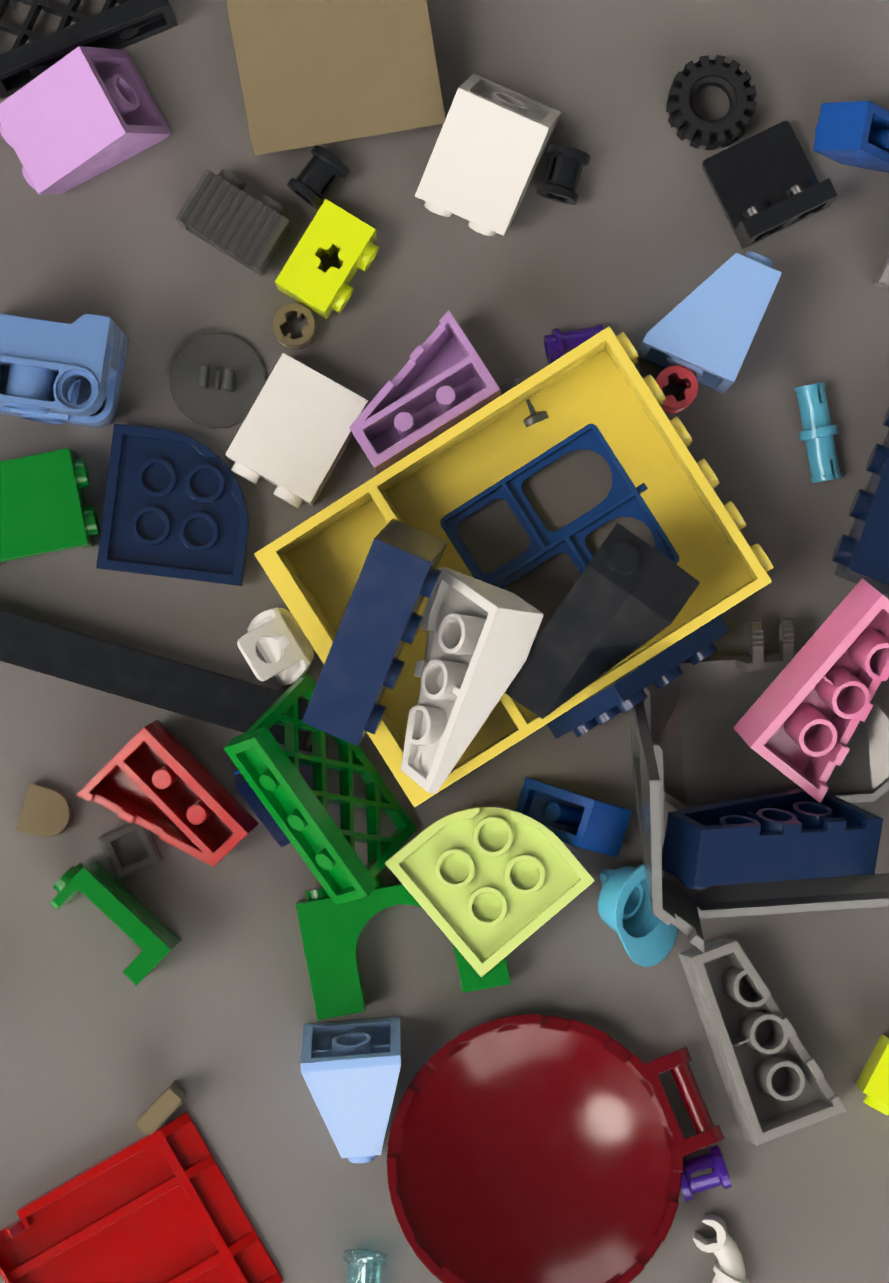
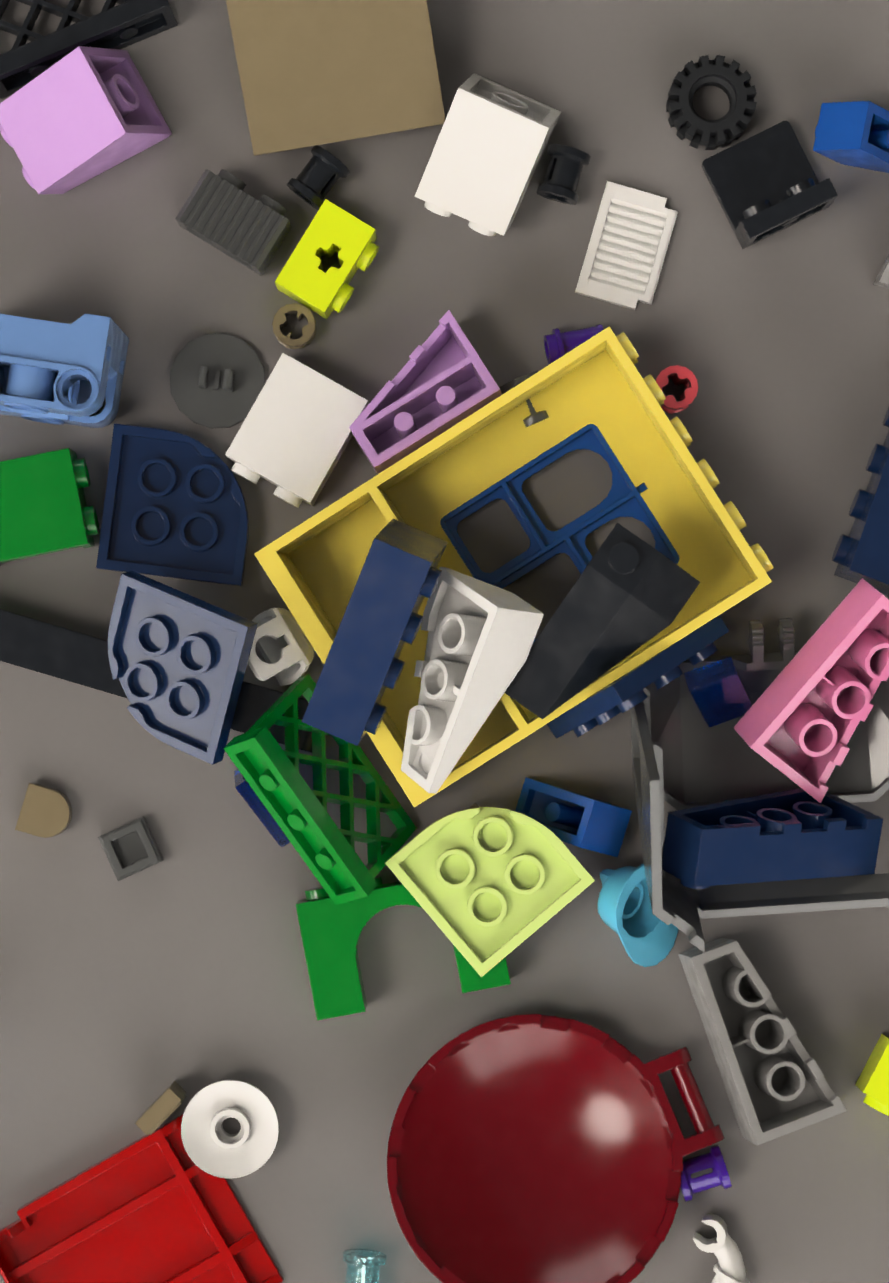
green panel [50,860,181,986] -> none
red wedge [77,719,259,867] -> none
light blue slope [300,1016,401,1163] -> none
light blue slope [637,251,782,394] -> none
medium azure pin [794,382,842,483] -> none
none -> plate [108,571,258,765]
none -> white dish [181,1080,279,1179]
none -> white window [575,181,678,310]
none -> clear blue tile [684,657,753,728]

